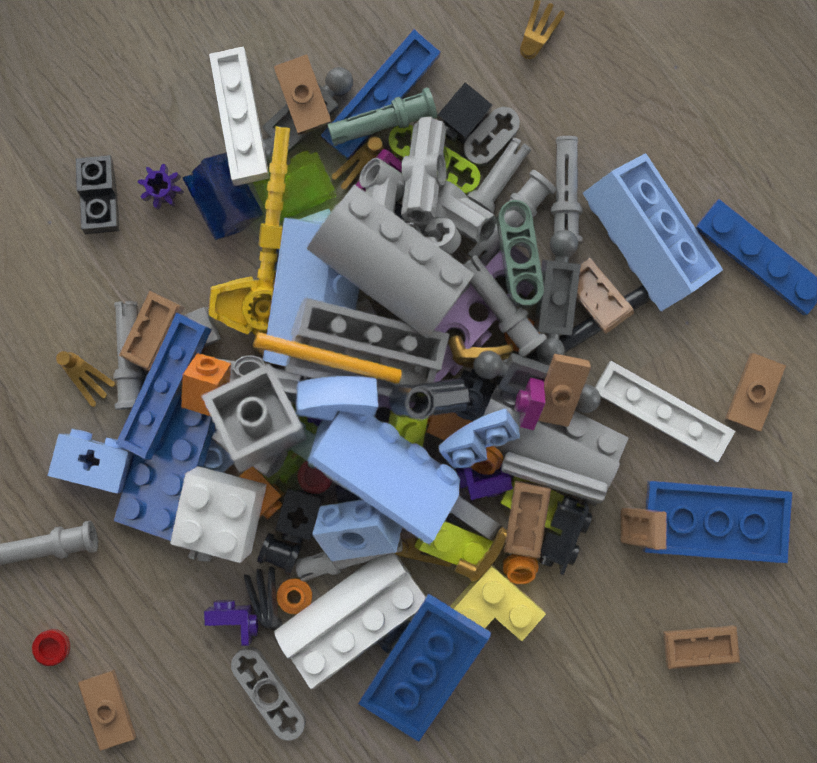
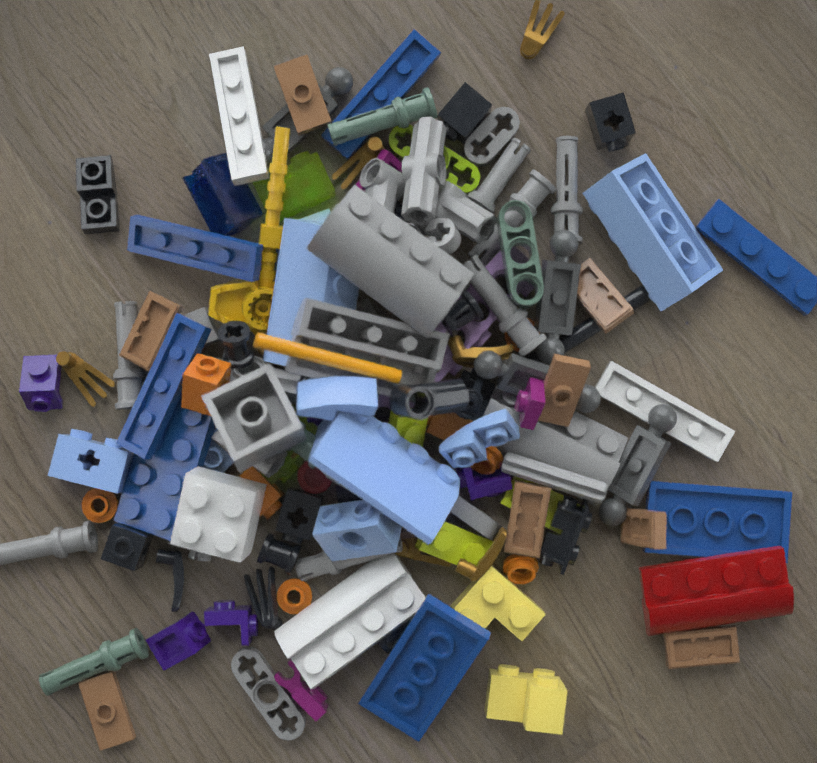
red tile [32,629,71,666] -> none
dark purple gear [138,164,184,210] -> none
medium nougat plate [725,353,786,432] -> none
none -> dark purple bracket [19,354,63,412]
none -> sand green pin [39,628,149,696]
none -> orange plate [82,488,118,523]
none -> black brick [100,523,154,571]
none -> blue plate [127,215,263,282]
none -> dark purple bracket [145,611,211,671]
none -> black piece [156,549,184,612]
none -> black bush [218,321,254,369]
none -> magenta plate [274,659,328,722]
none -> black bush [441,290,484,337]
none -> light yellow brick [484,664,568,735]
none -> black brick [585,92,636,152]
none -> dark grey plate [599,404,677,527]
none -> red brick [639,546,794,636]

